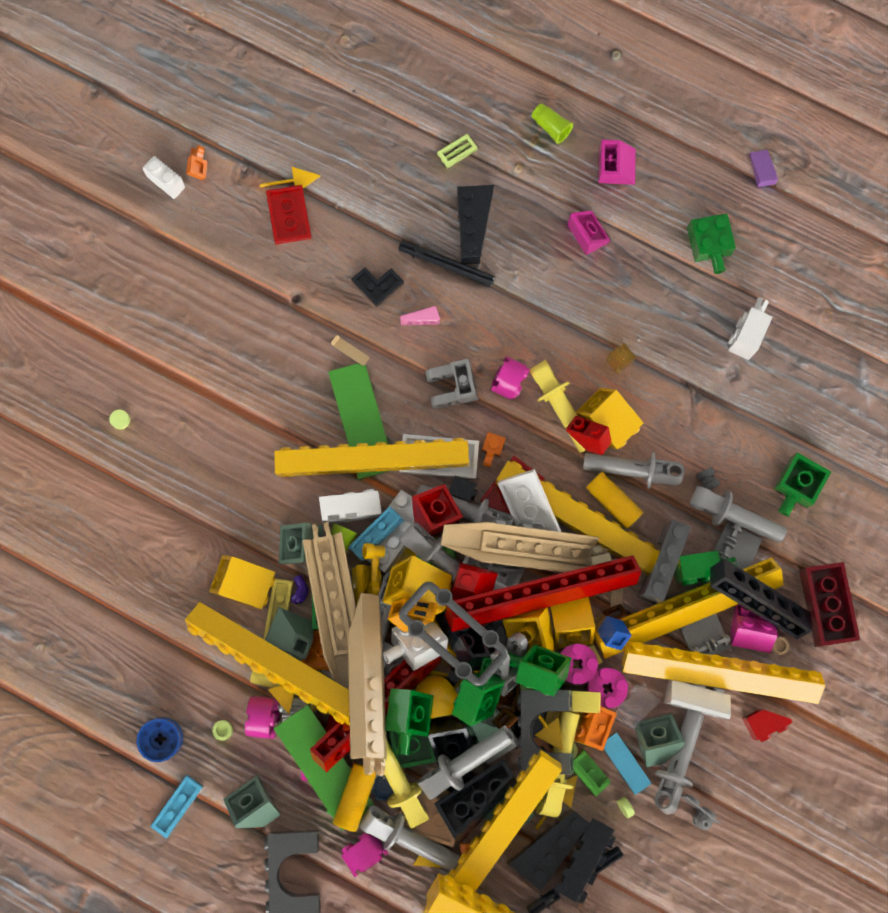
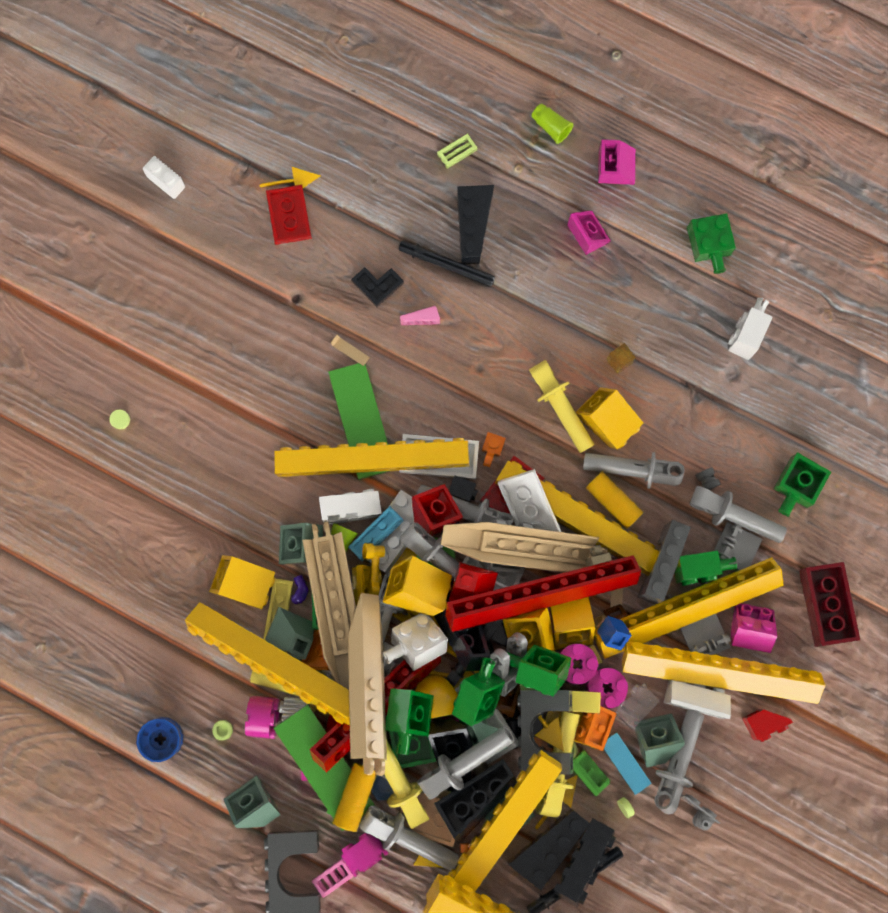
medium azure tile [150,775,204,838] -> none
orange plate [186,145,207,180] -> none
yellow piece [268,684,294,714] -> none
light orange slope [388,597,438,632] -> none
dark grey bar [399,582,508,686] -> none
light grey brick [425,359,479,409] -> none
dark pink brick [490,356,530,400] -> none
reddish brown slope [491,707,518,729] -> none
red slope [566,416,612,455] -> none
black brick [710,558,812,640] -> none
medium lavender slope [749,150,778,187] -> none
tan piece [772,636,790,655] -> none
none -> bright pink slope [312,858,358,898]

